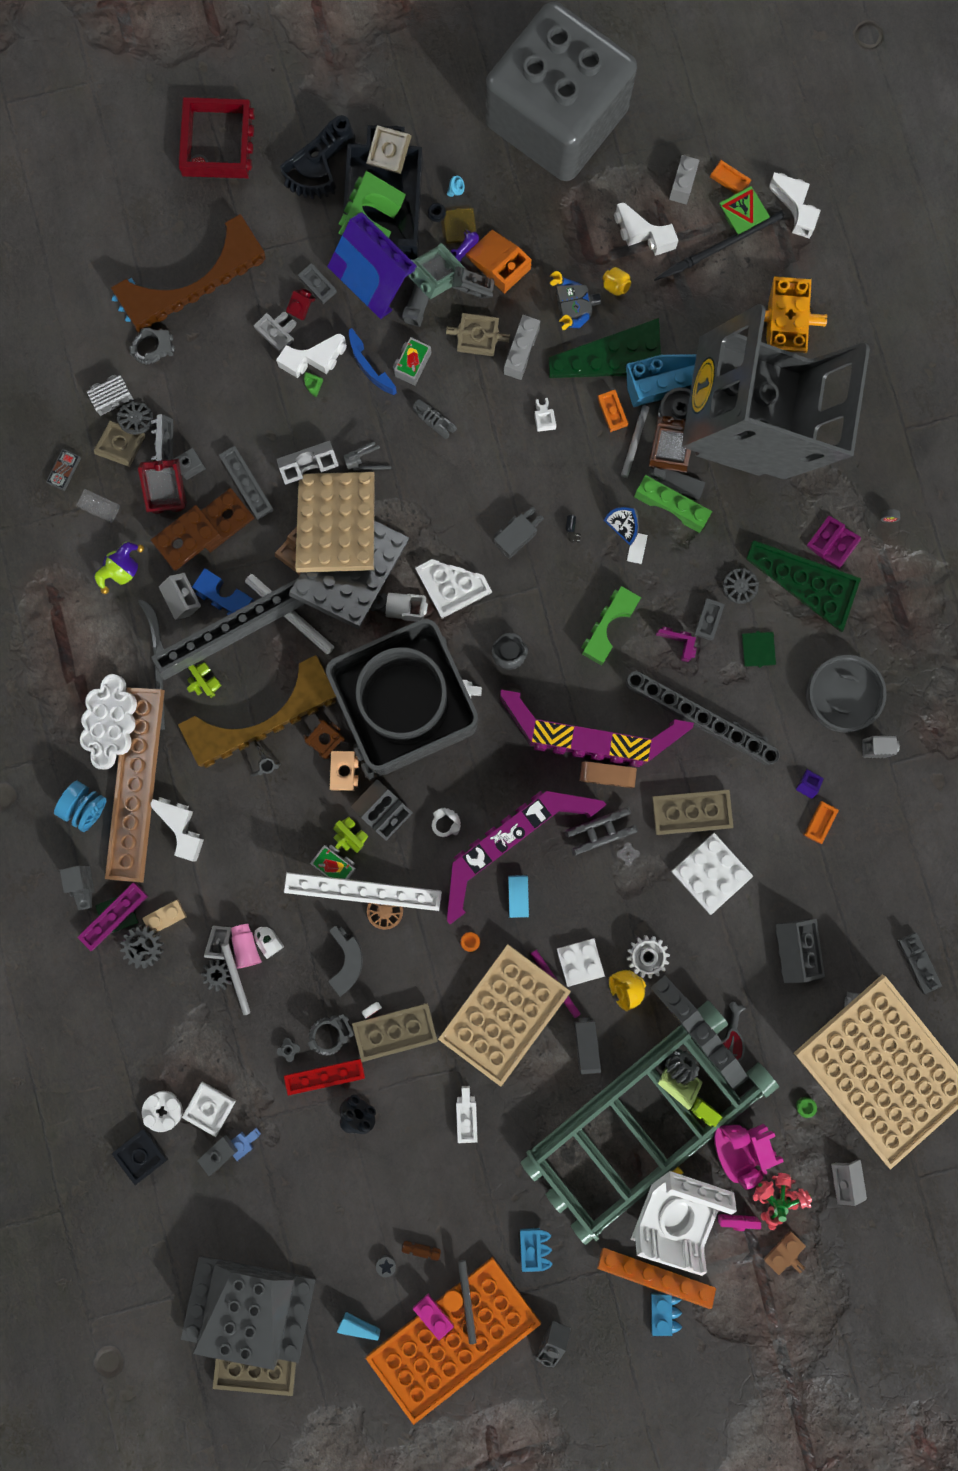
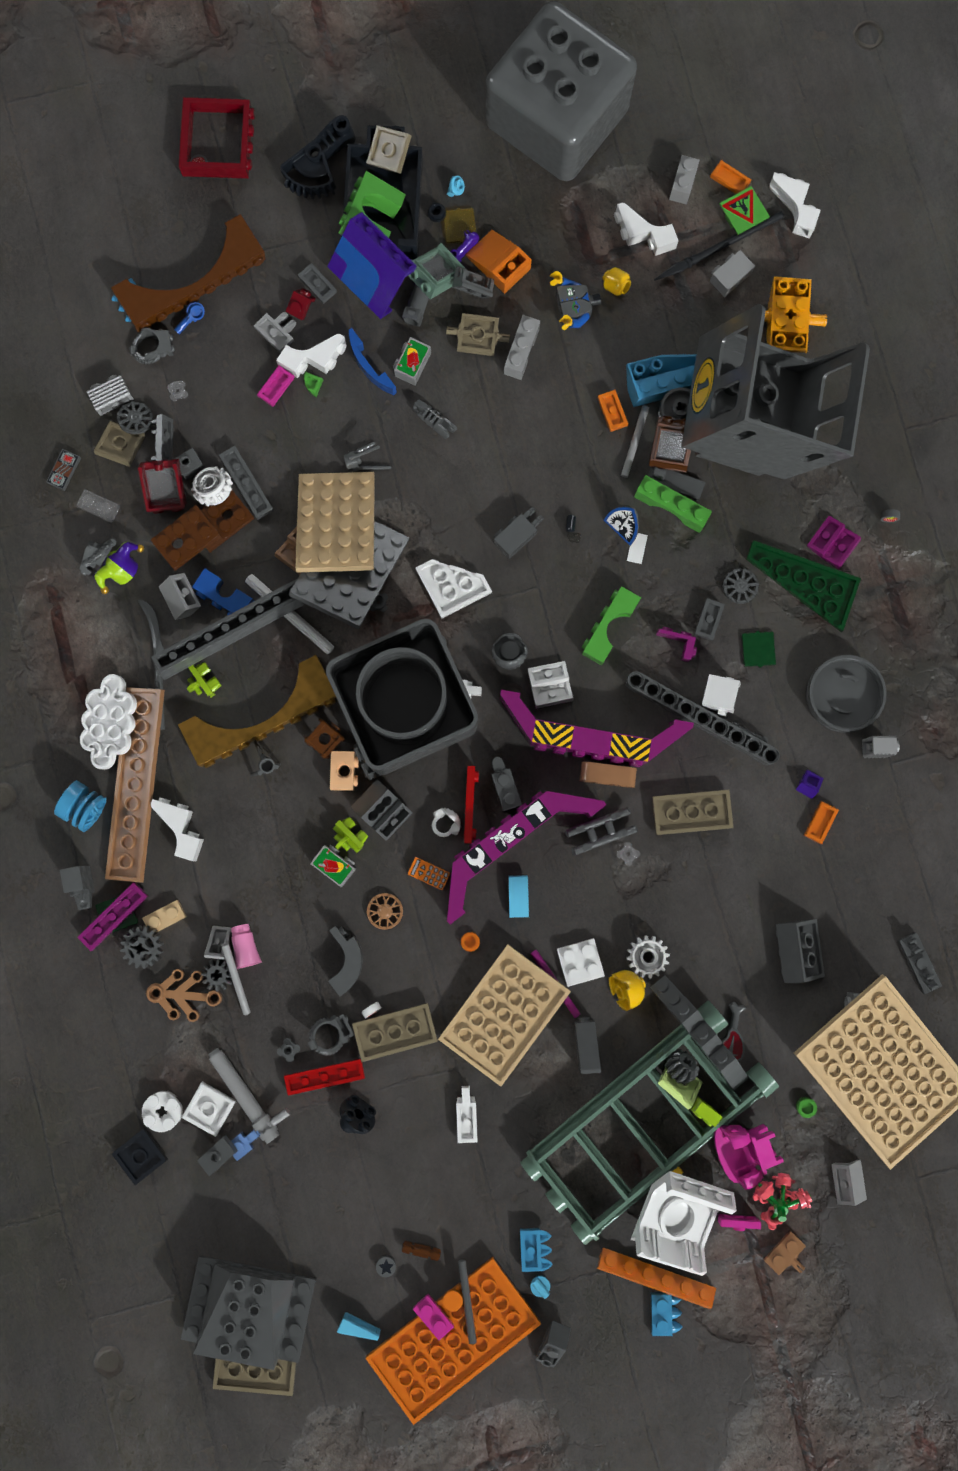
white rock [254,927,284,959] -> none
light grey arch [277,441,339,485] -> none
white plate [284,872,442,911] -> none
white piece [386,592,428,621] -> none
white plate [534,398,556,432] -> none
dark green wing [549,318,661,378] -> none
white plate [671,833,753,915] -> none
none -> dark grey piece [80,538,117,576]
none -> medium nougat plant [146,969,222,1022]
none -> clear plate [167,381,188,401]
none -> blue plate [174,301,205,335]
none -> white gear [191,466,233,506]
none -> light grey cylinder [208,1048,291,1144]
none -> dark pink plate [257,365,295,407]
none -> tile [408,857,450,890]
none -> red plate [464,766,479,844]
none -> dark grey hinge [491,757,522,812]
none -> white slope [528,661,573,709]
none -> medium azure plate [530,1276,550,1299]
none -> white plate [702,674,741,718]
none -> light grey brick [710,250,755,298]

